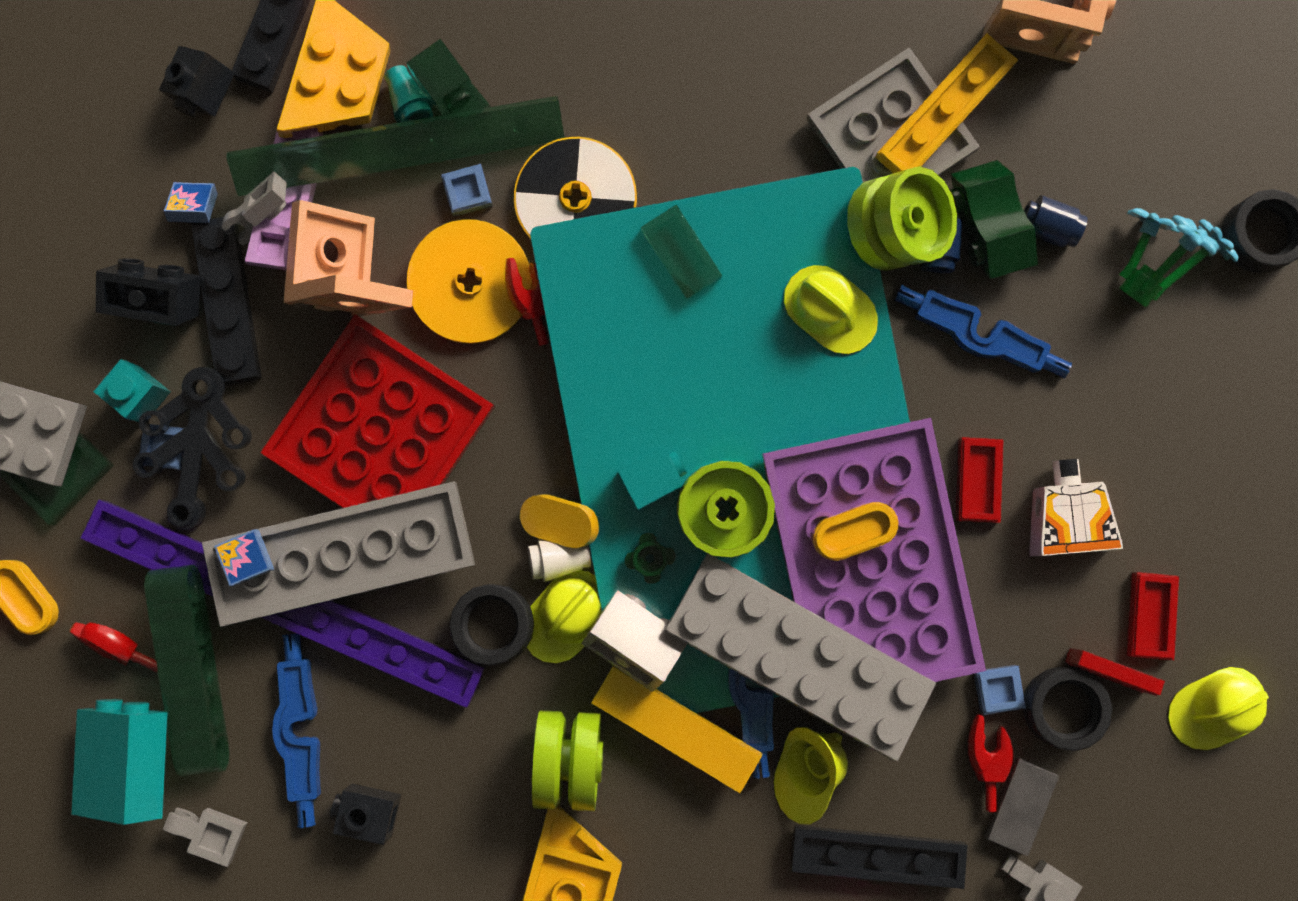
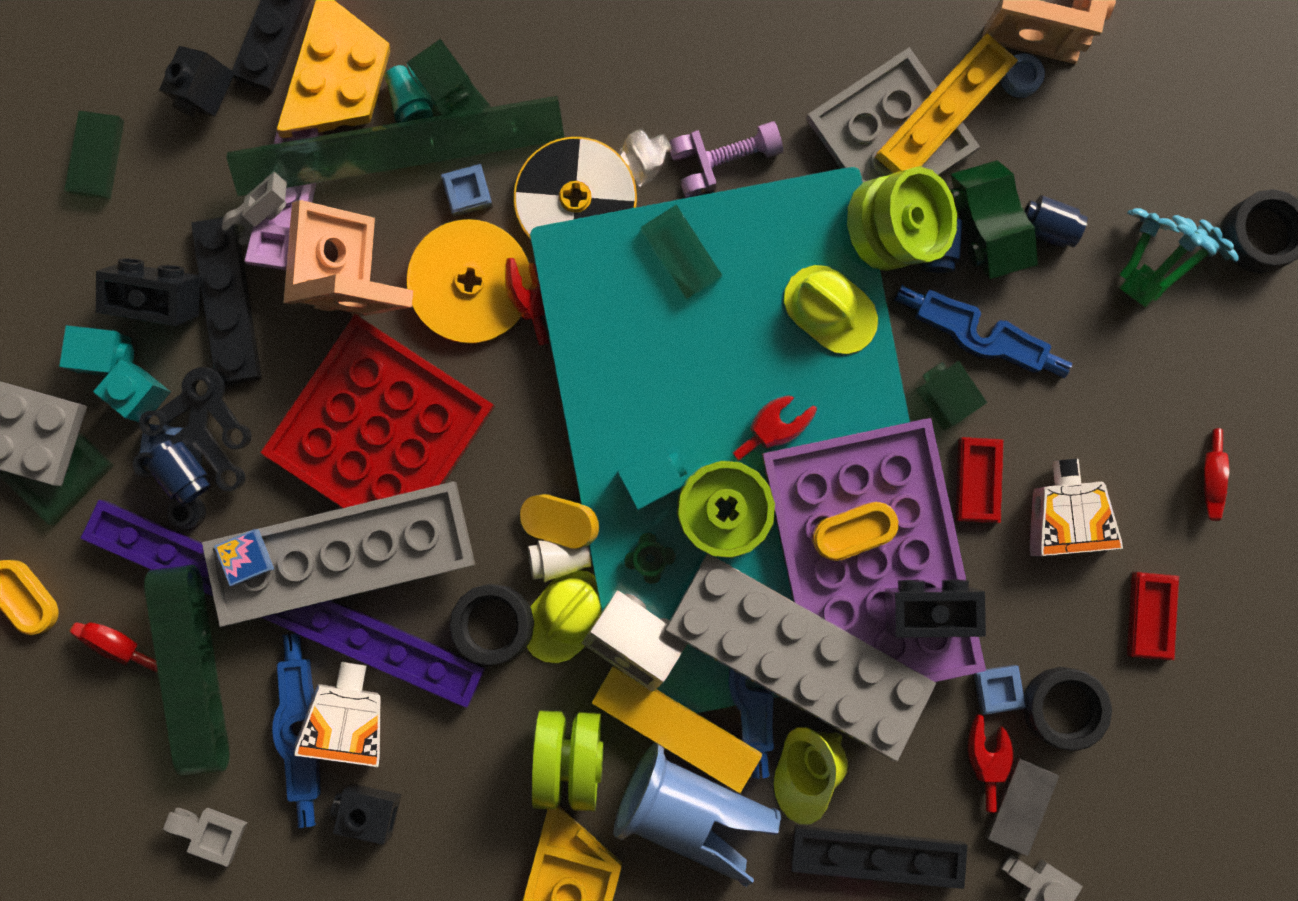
teal brick [71,699,167,825] -> none
tile [164,182,218,223] -> none
red tile [1065,648,1165,696] -> none
neon yellow piece [1168,667,1269,750] -> none
none -> teal brick [59,325,134,376]
none -> clear green tile [64,111,124,199]
none -> dark blue brick [146,440,210,506]
none -> torso [294,662,380,767]
none -> medium blue piece [613,743,781,887]
none -> clear tile [619,128,672,187]
none -> lavender bar [668,121,783,198]
none -> red hand [732,395,817,461]
none -> black brick [885,579,986,638]
none -> clear green brick [916,361,988,430]
none -> medium blue tile [1001,53,1045,98]
none -> red hand [1204,428,1229,521]

